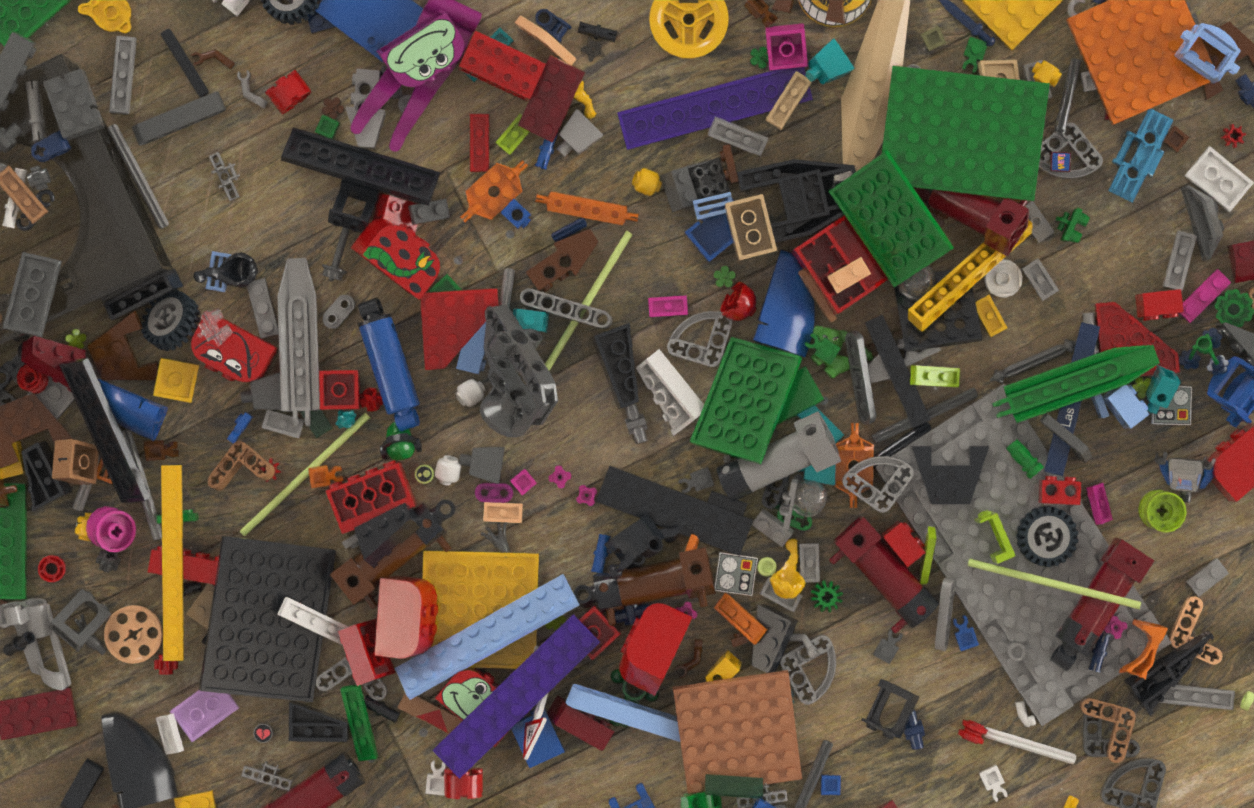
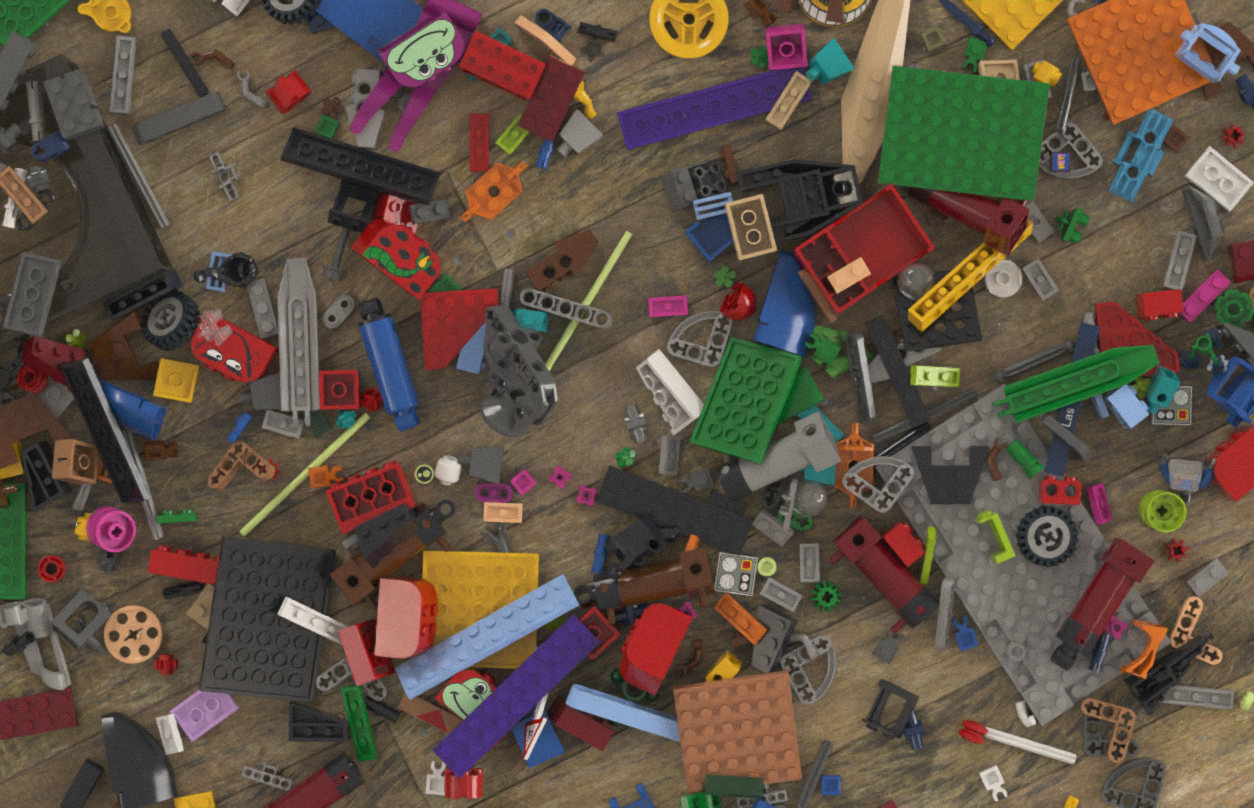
yellow plate [161,465,184,661] -> none
tile [253,723,273,743] -> none
cap [380,422,422,461] -> none
white head [455,379,485,407] -> none
blue brick [501,199,531,229] -> none
orange plate [535,191,639,225] -> none
dark blue axle [551,217,587,242] -> none
black wedge [592,323,639,410] -> none
yellow head [632,168,662,196] -> none
light grey plate [707,116,768,156] -> none
yellow hair [769,539,805,599] -> none
green plate [829,150,954,288] -> none
yellowish green piece [968,559,1141,609] -> none
yellow plate [975,295,1008,337] -> none
none -> green plant [615,447,637,468]
none -> light grey plate [659,435,681,475]
none -> reddish brown arm [986,437,1007,481]
none -> red gear [1163,538,1189,562]

